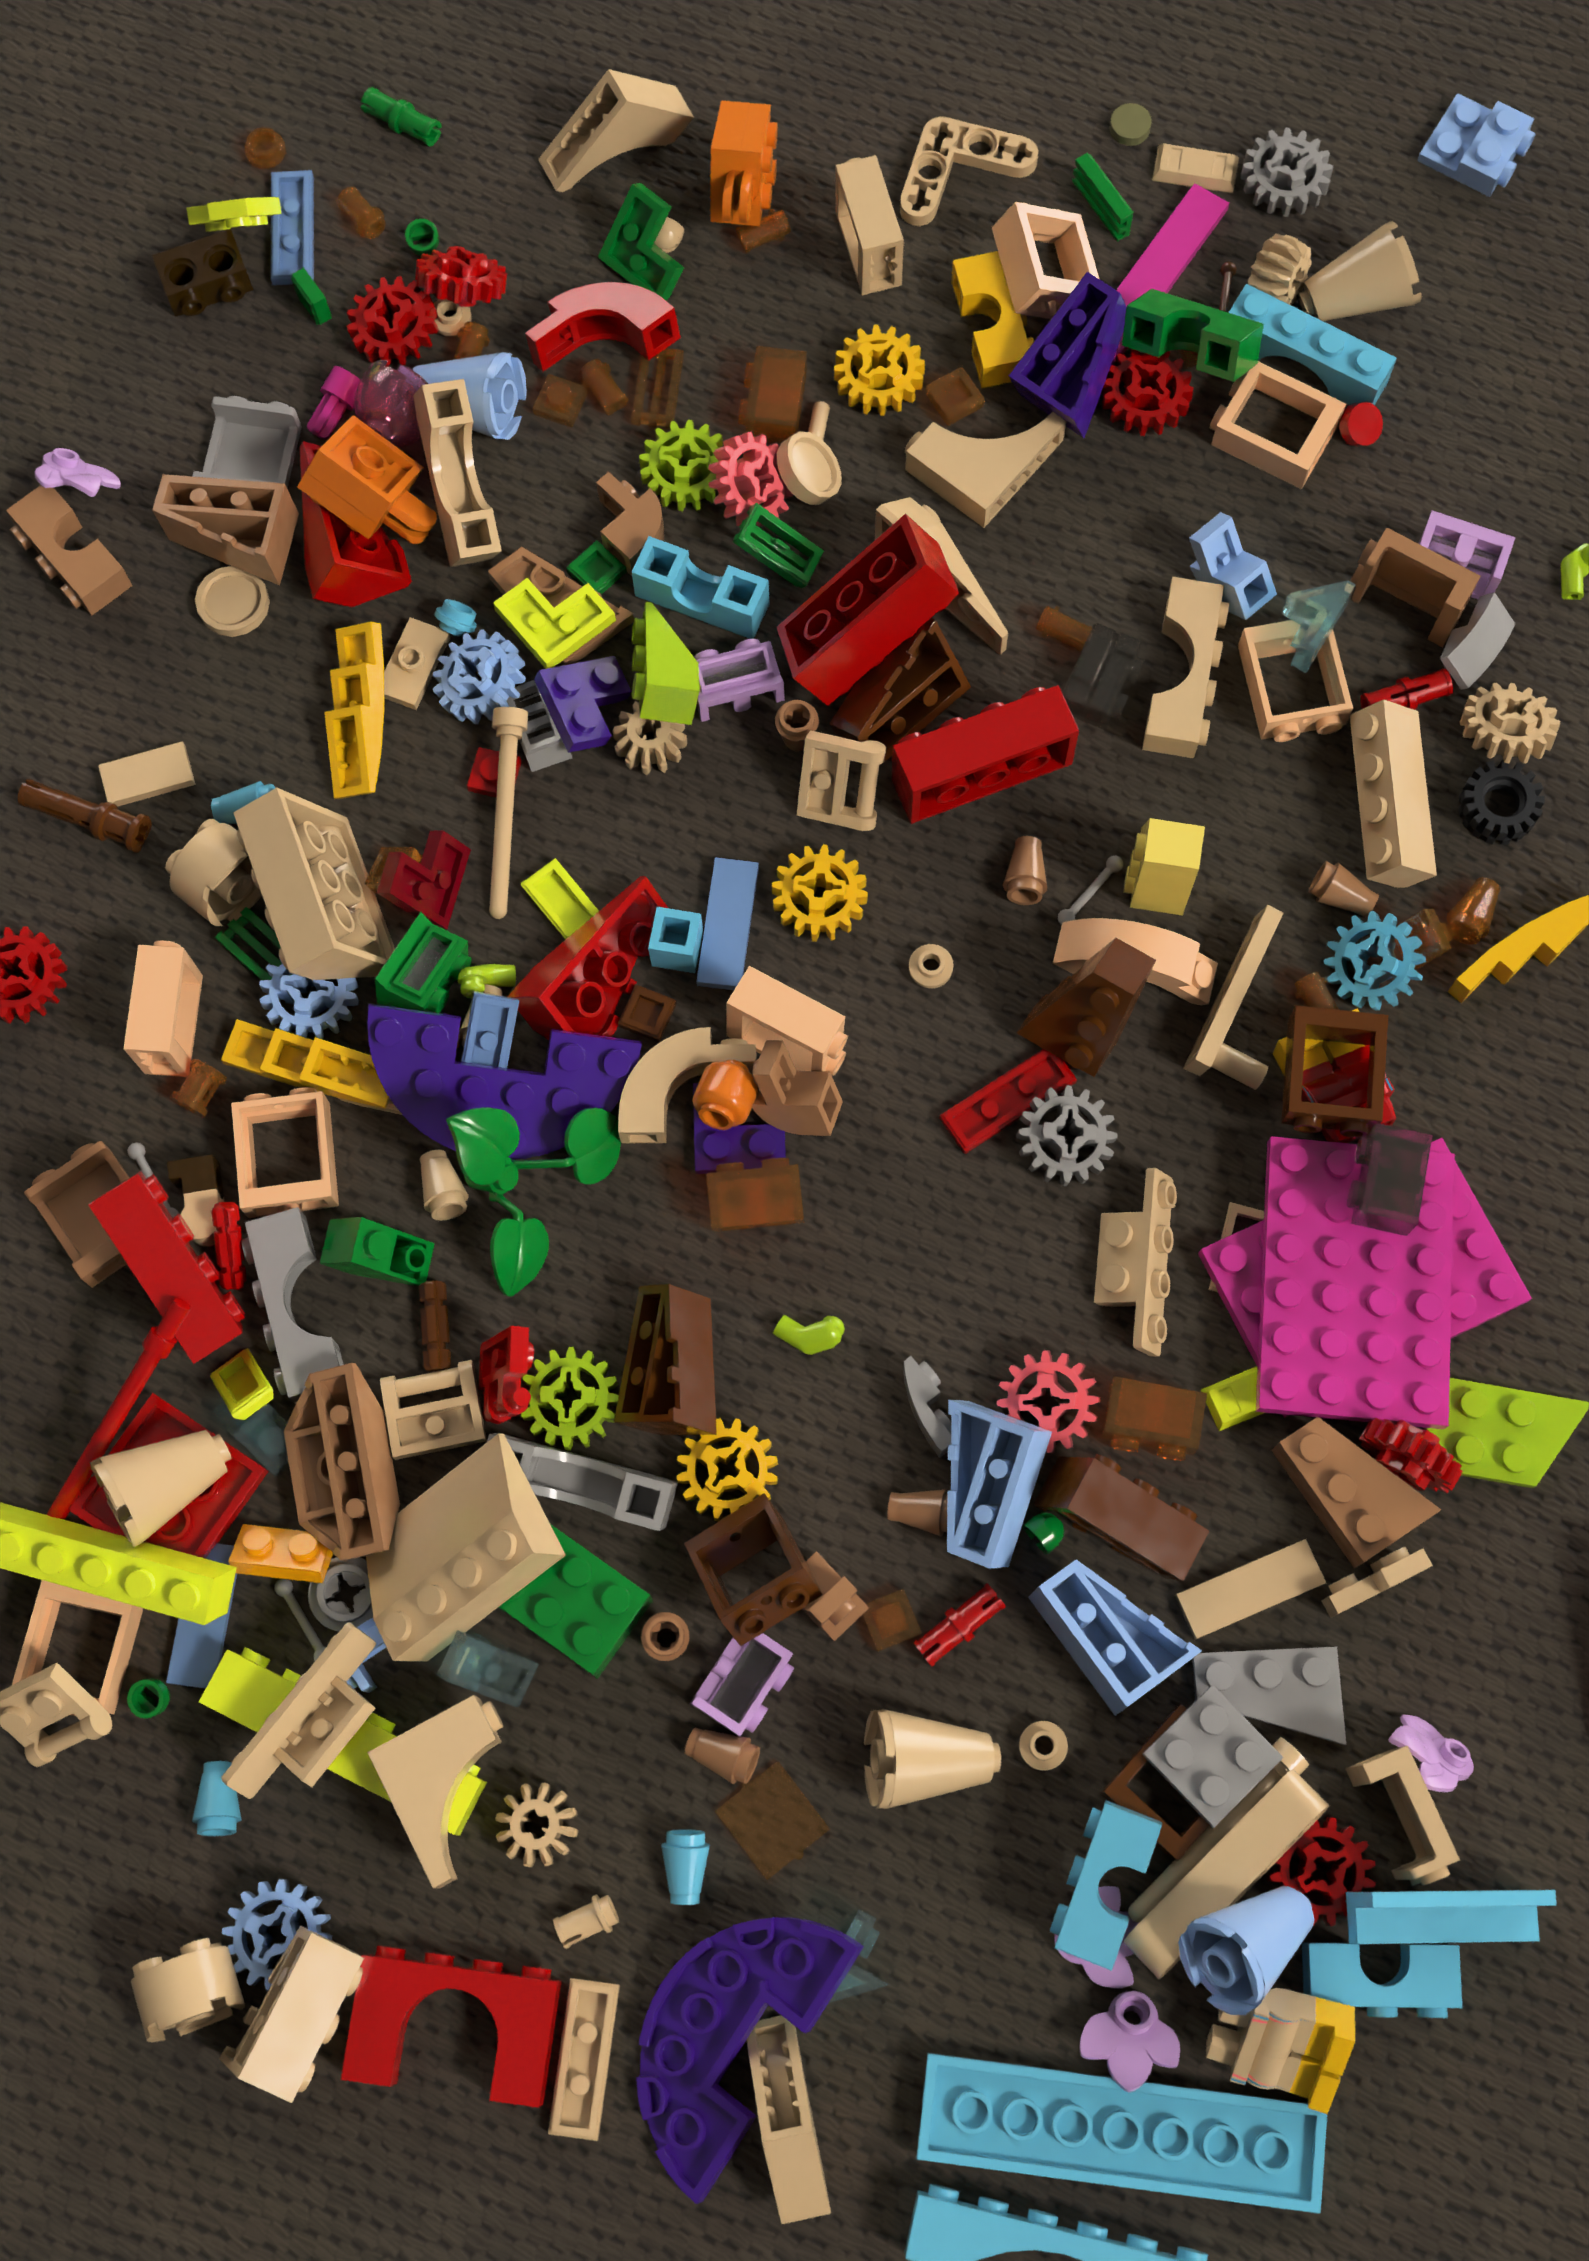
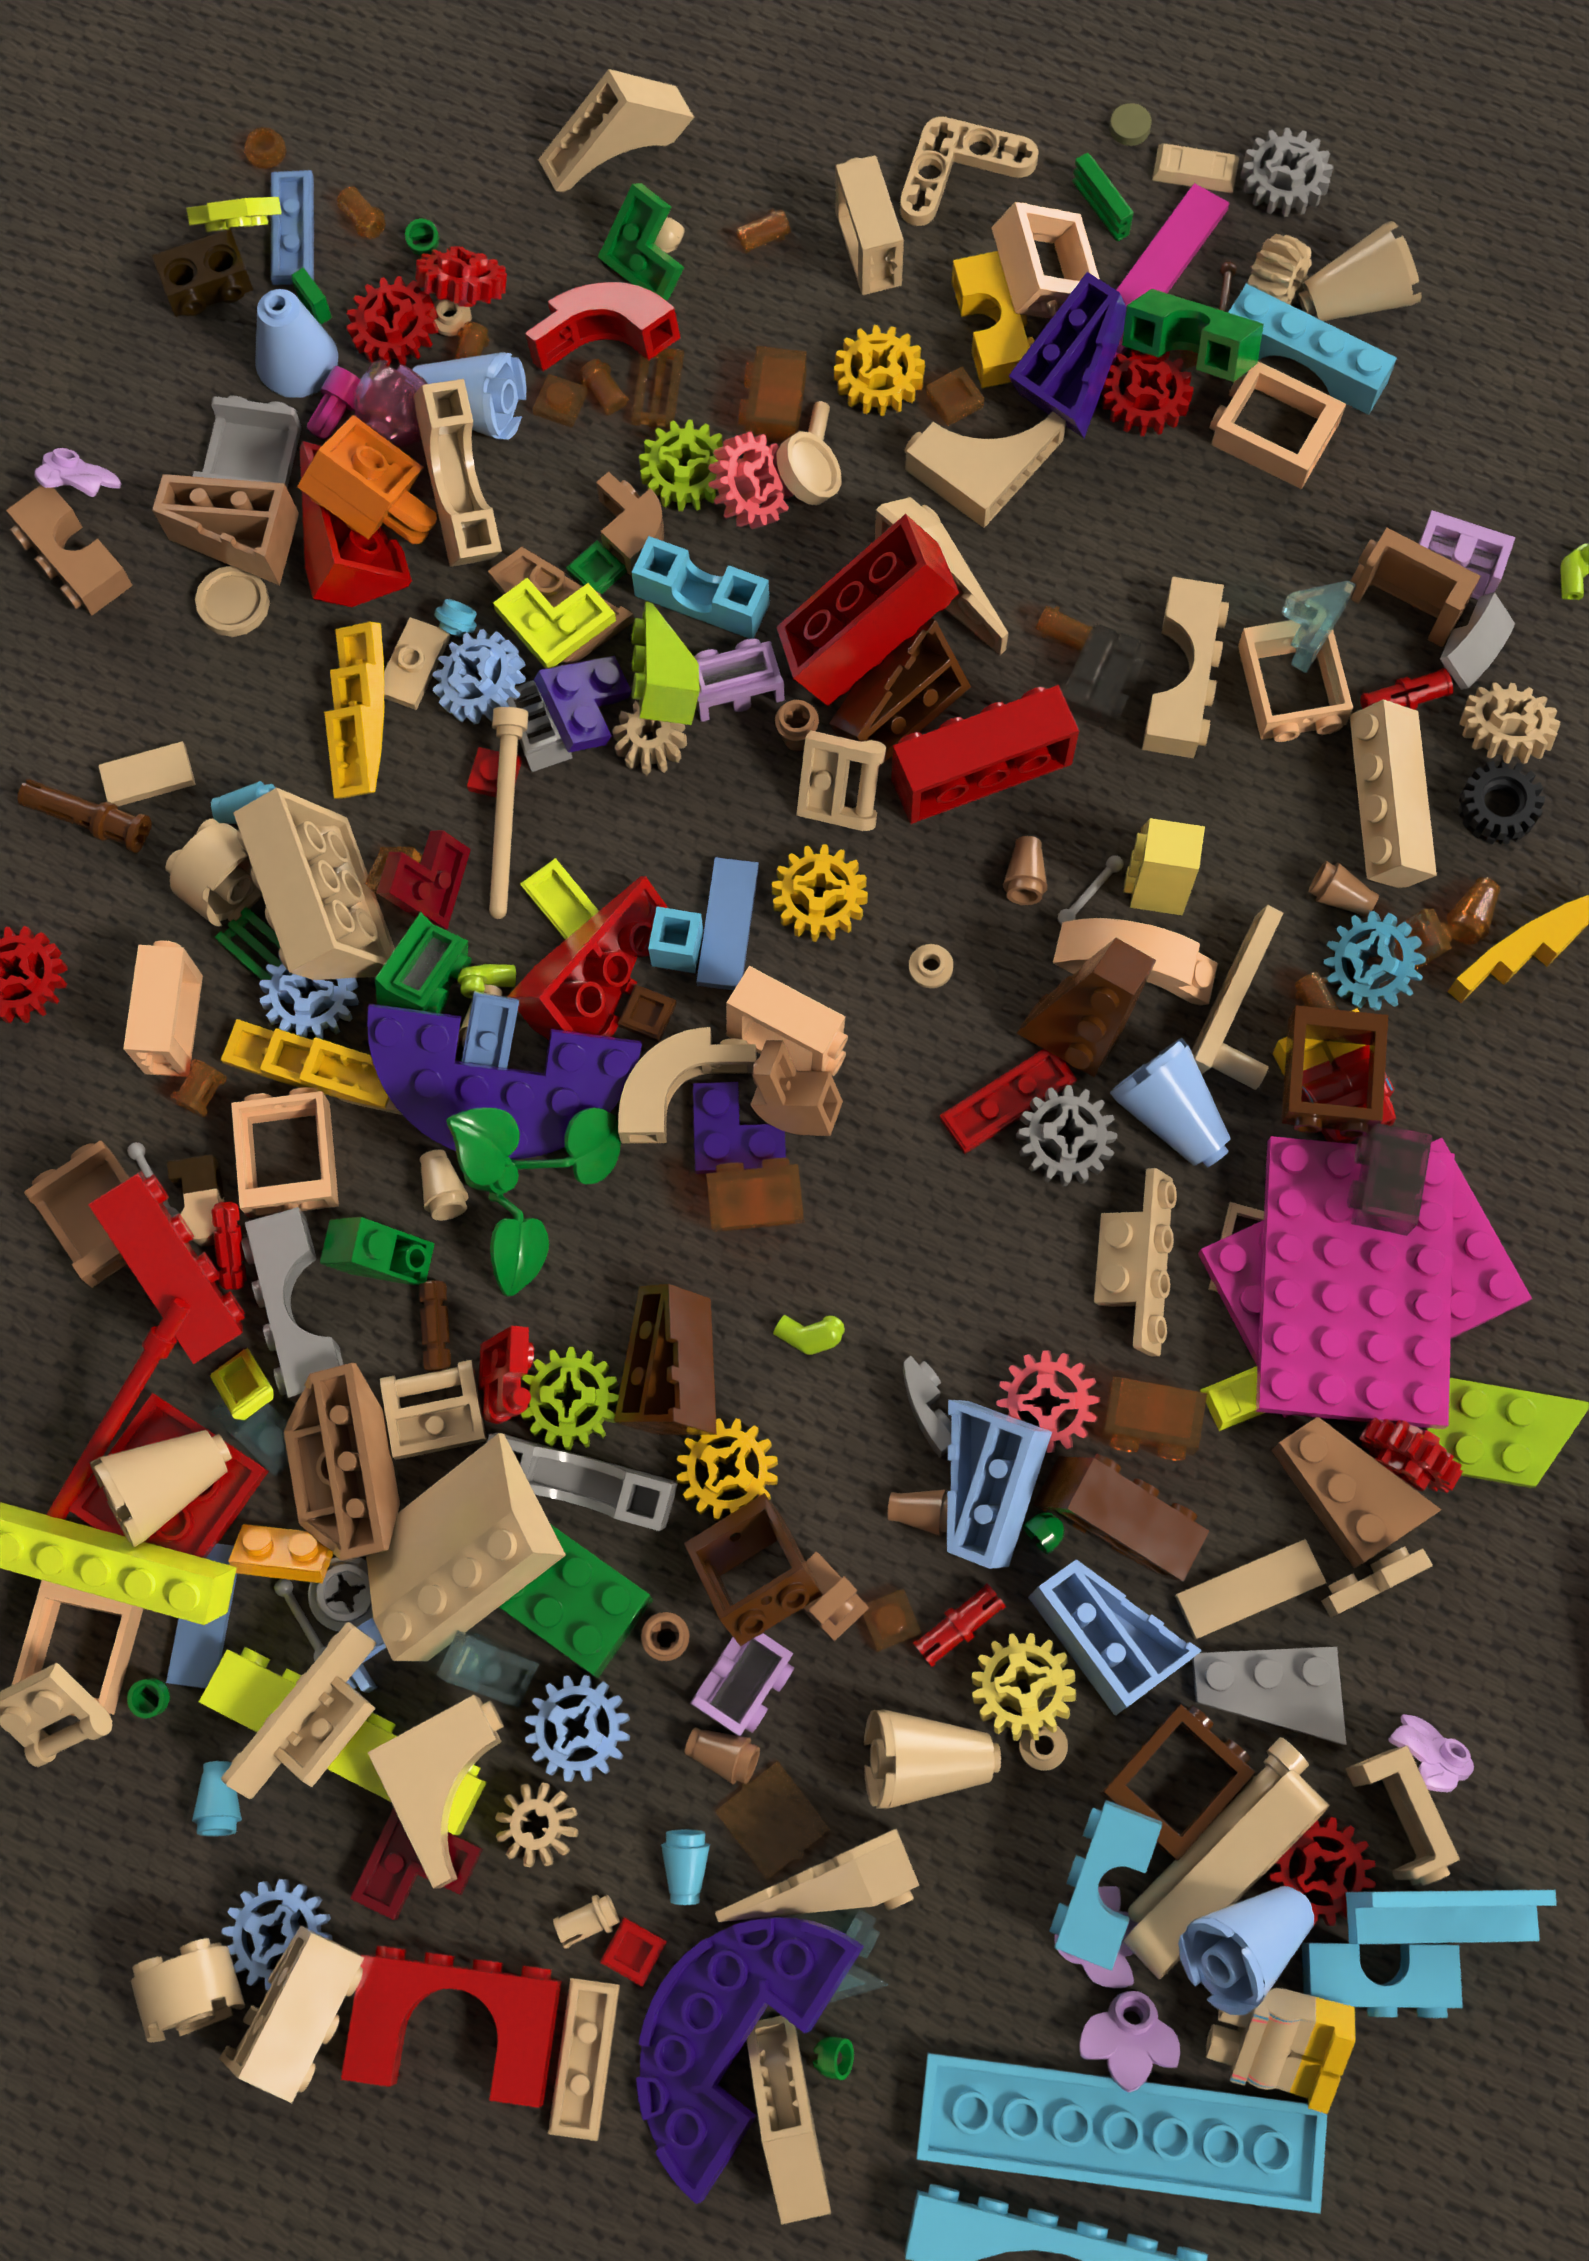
green pin [361,87,442,146] -> none
orange head [692,1060,759,1130] -> none
orange brick [710,100,778,226] -> none
green tile [732,503,824,588] -> none
light grey plate [1142,1685,1284,1828] -> none
light blue brick [1189,512,1277,620] -> none
red tile [1339,402,1383,446] -> none
light blue plate [1417,93,1536,197] -> none
none -> light blue cone [255,289,338,398]
none -> dark red plate [350,1808,483,1920]
none -> light blue gear [525,1675,630,1782]
none -> red tile [600,1917,667,1987]
none -> tan wedge [715,1829,920,1922]
none -> green hinge [812,2037,854,2080]
none -> light yellow gear [971,1633,1076,1741]
none -> light blue cone [1110,1038,1231,1168]

